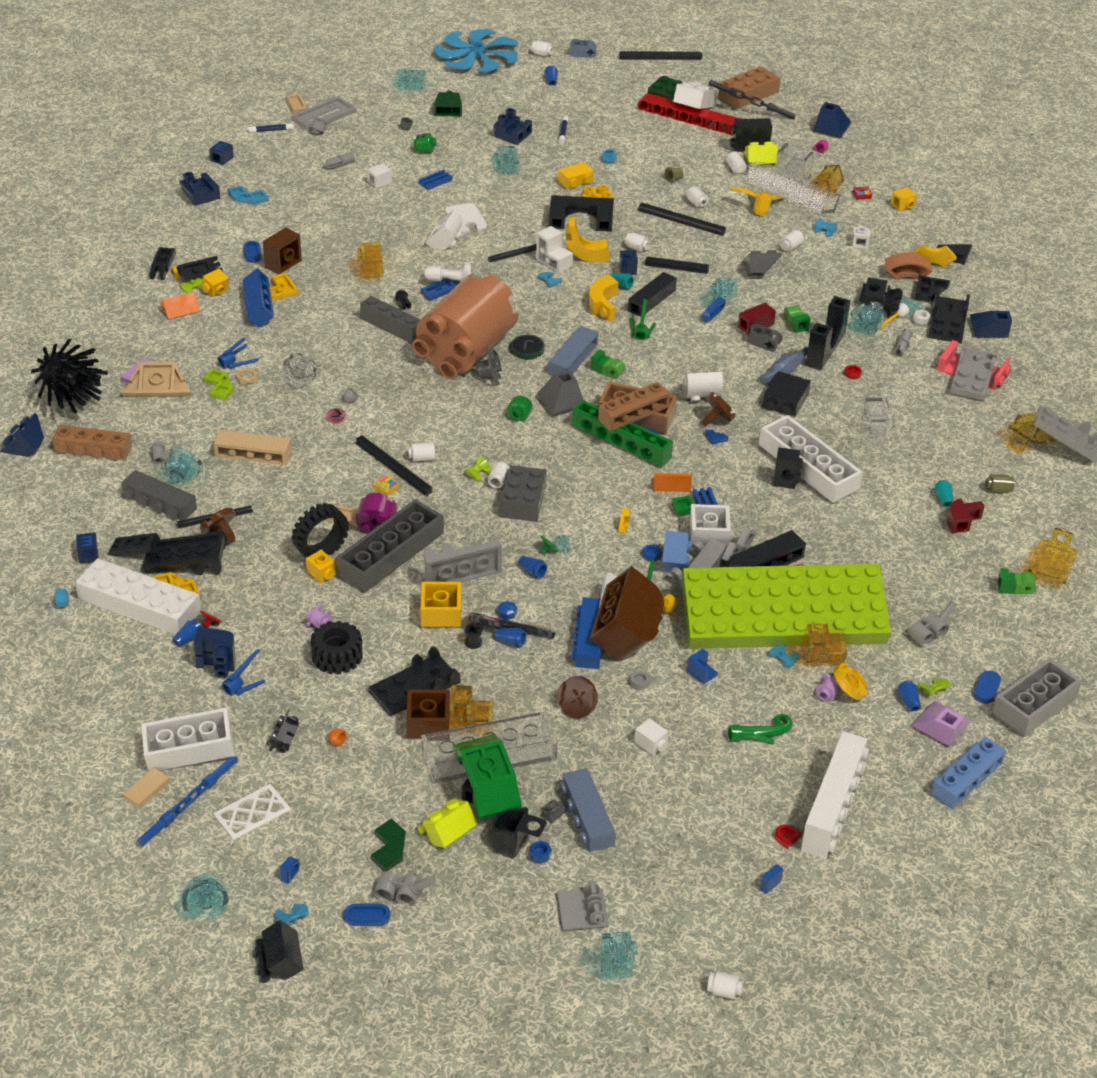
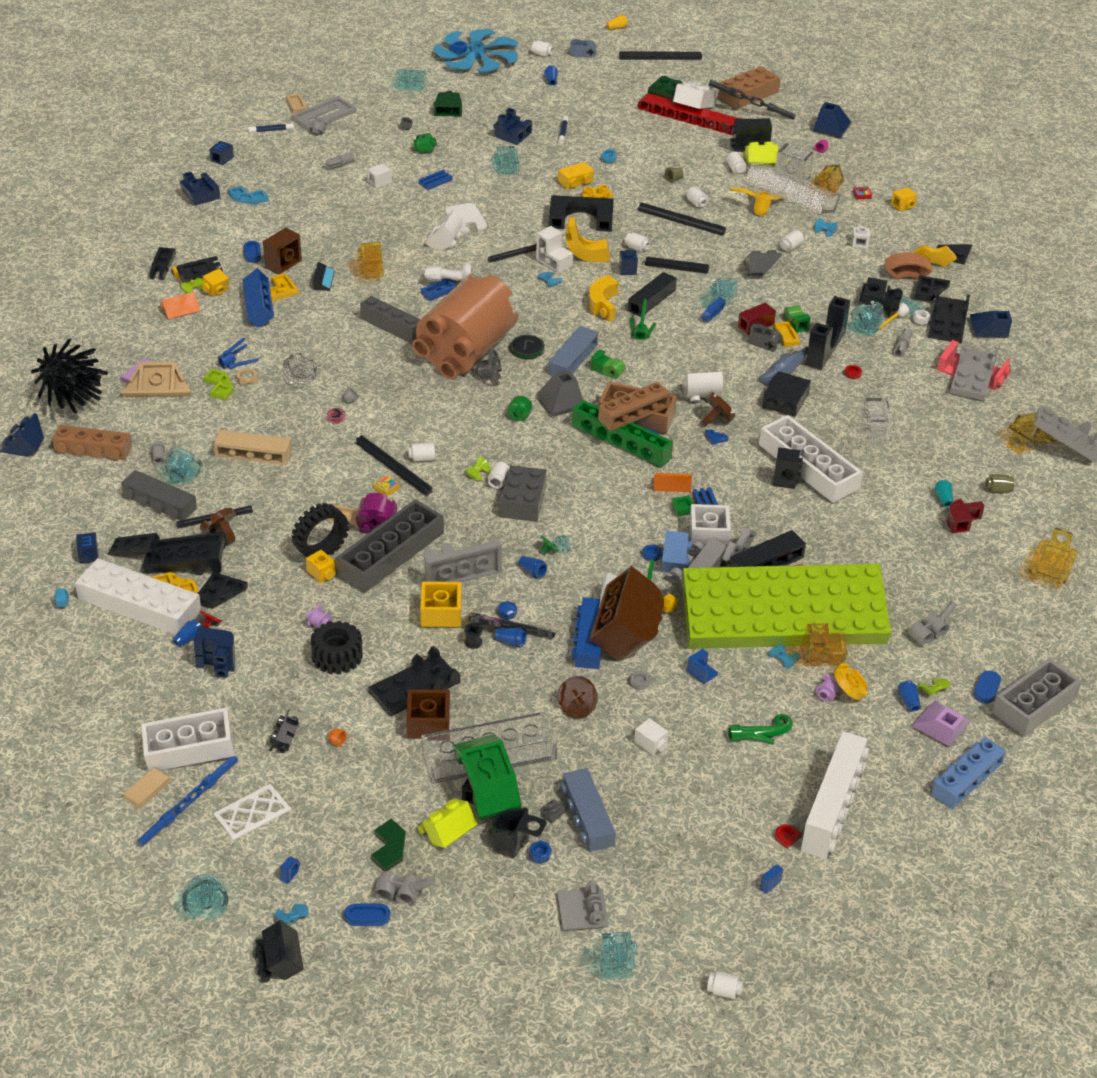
blue plant [221,649,266,696] -> none
black pin [395,290,412,310] -> none
clear yellow brick [450,685,494,733] -> none
teal cone [610,272,634,289] -> none
yellow tile [618,508,630,534] -> none
leg [997,568,1036,594] -> none
none -> black wing [197,572,248,608]
none -> black slope [313,262,335,291]
none -> blue tile [450,41,467,54]
none -> yellow cone [606,15,628,30]
none -> yellow tile [773,321,801,347]

